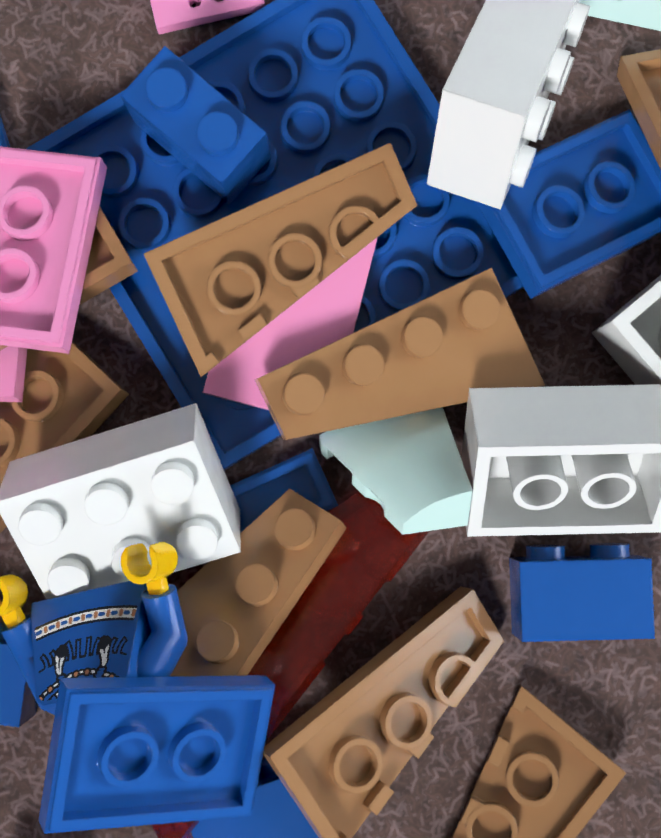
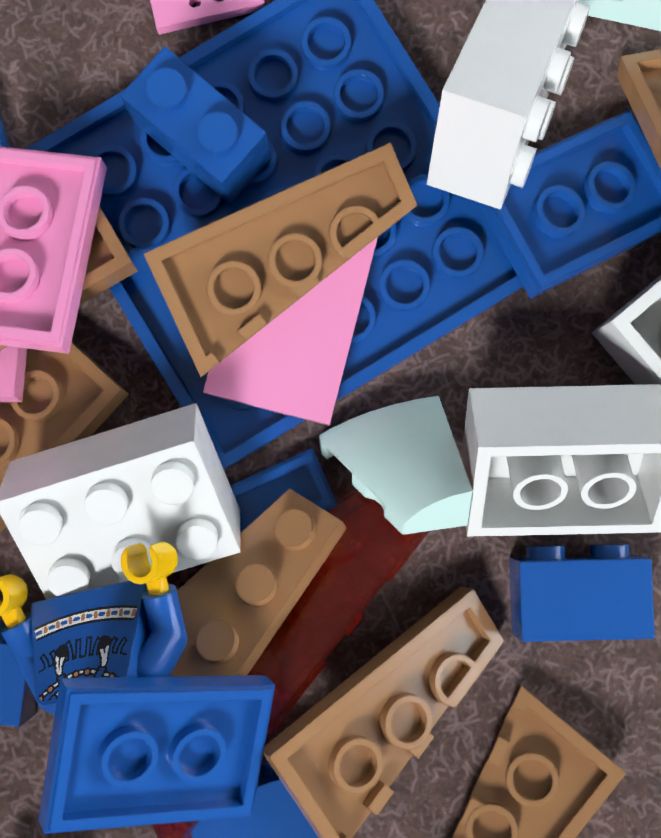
medium nougat wing [255,268,545,440] -> none

